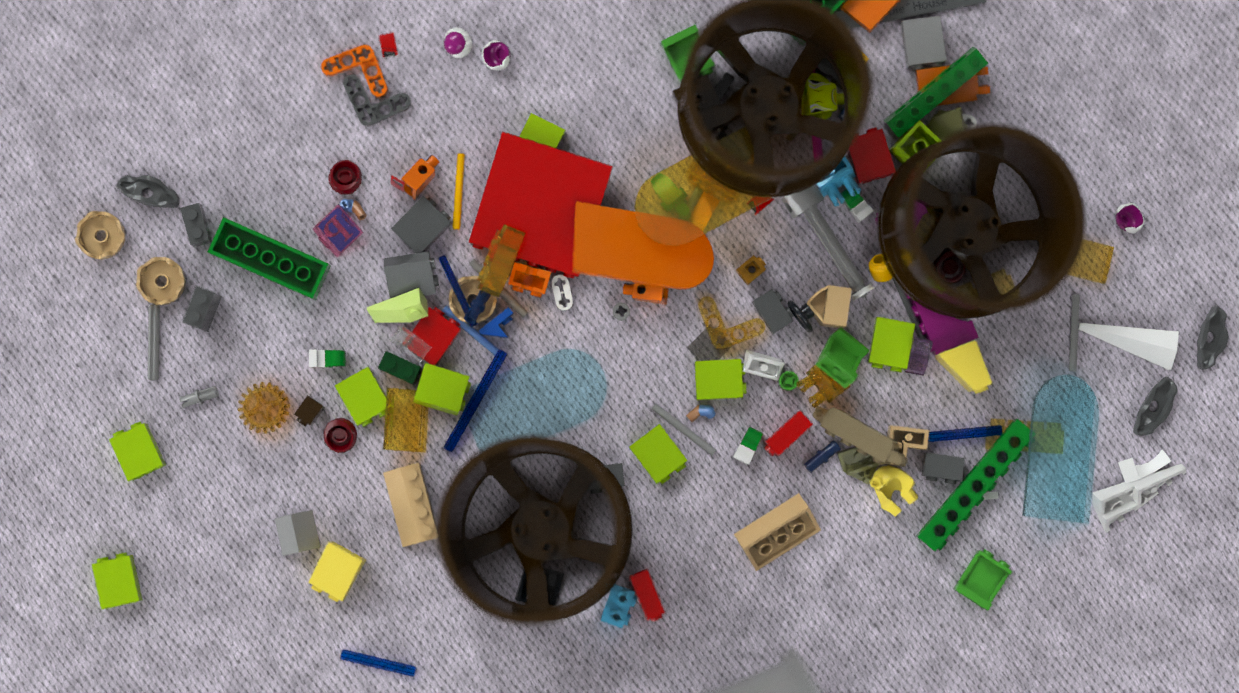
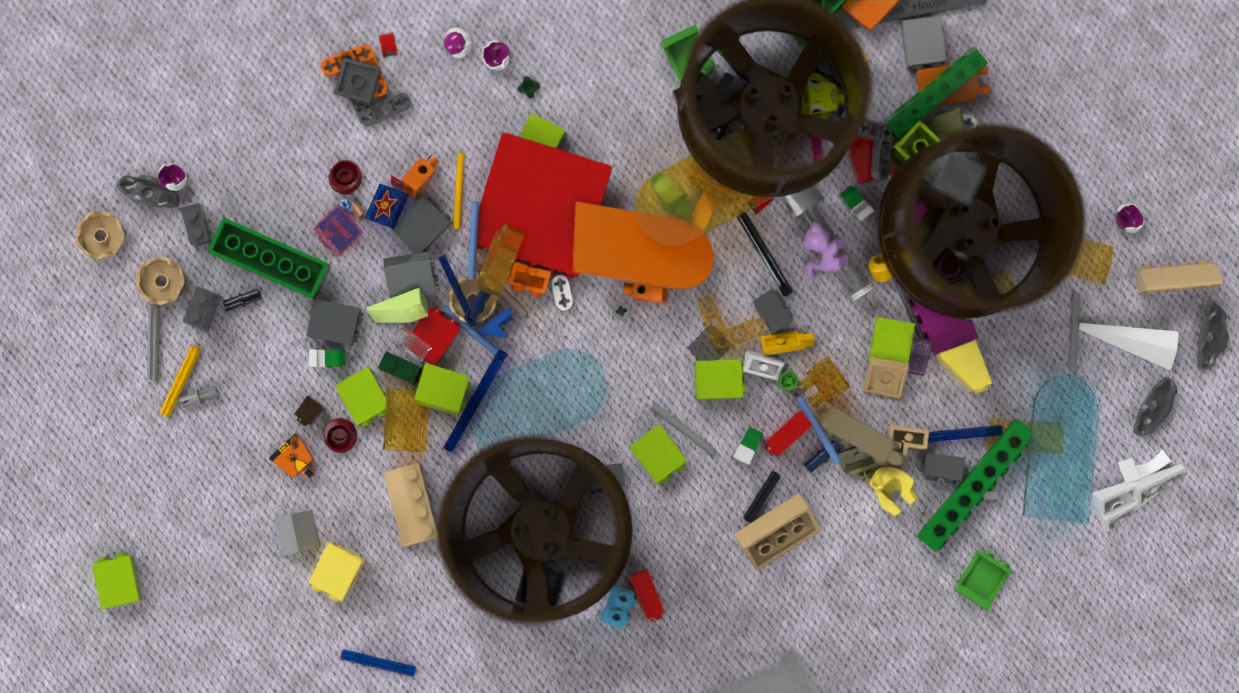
lime brick [109,421,166,482] -> none
clear yellow gear [238,382,290,434] -> none
arm [686,405,716,422] -> none
pearl gold brick [736,255,766,285] -> none
tan piece [787,285,852,333] -> none
medium azure brick [816,156,861,206] -> none
bright green panel [816,327,869,388] -> none
none -> magenta hair [158,163,187,191]
none -> yellow axle [160,345,201,417]
none -> black axle [223,289,262,312]
none -> orange torso [269,433,316,481]
none -> dark grey brick [306,298,364,346]
none -> dark grey tile [334,57,381,105]
none -> clear blue tile [365,183,410,229]
none -> medium blue bar [467,201,479,278]
none -> dark green plate [517,76,540,99]
none -> black axle [737,212,793,297]
none -> black axle [743,471,780,523]
none -> yellow hinge [760,331,815,356]
none -> medium blue piece [795,395,842,465]
none -> lavender animal [803,220,848,279]
none -> dark grey beam [857,119,892,180]
none -> tan tile [863,357,909,399]
none -> dark grey tile [932,150,985,204]
none -> tan slope [1136,260,1223,294]

